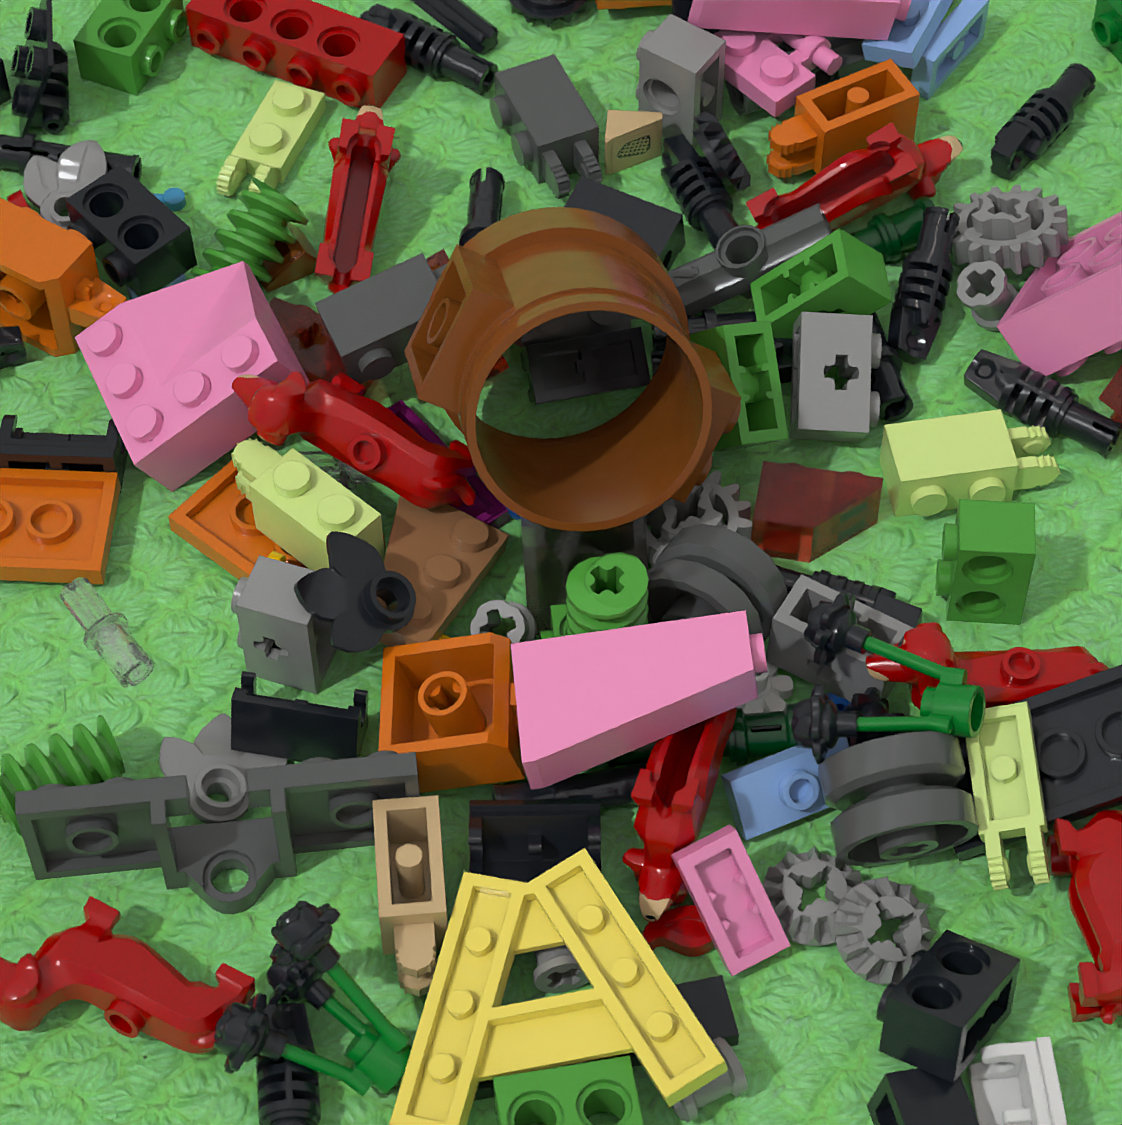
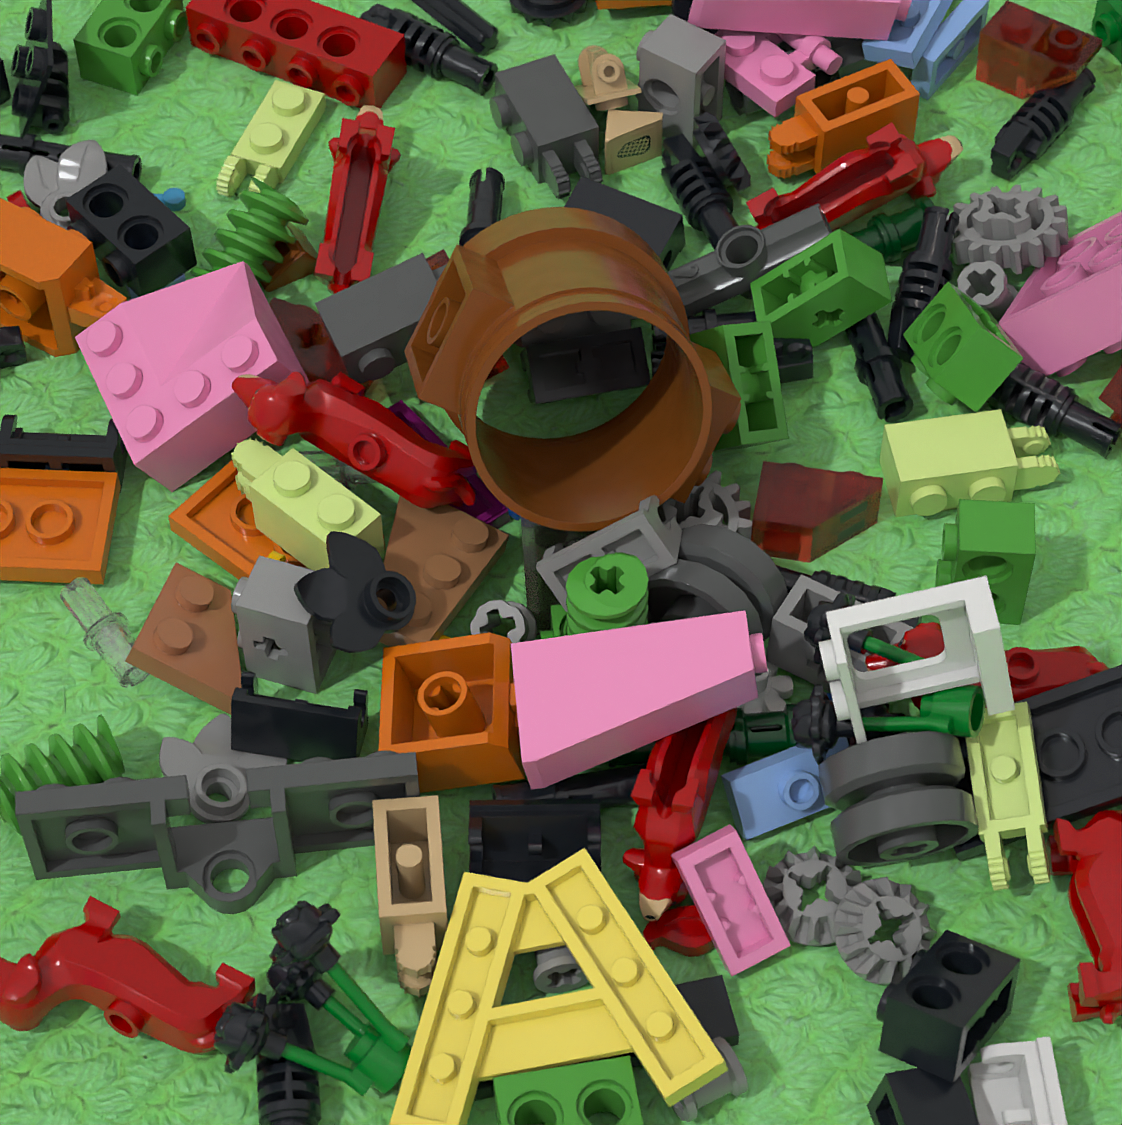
light grey brick [789,312,882,443] -> none
none -> nougat wing [125,562,241,715]
none -> light grey hinge [536,495,683,612]
none -> tan hinge [574,45,642,111]
none -> white window [819,576,1015,744]
none -> bright green brick [903,281,1023,412]
none -> clear red slope [976,0,1103,99]

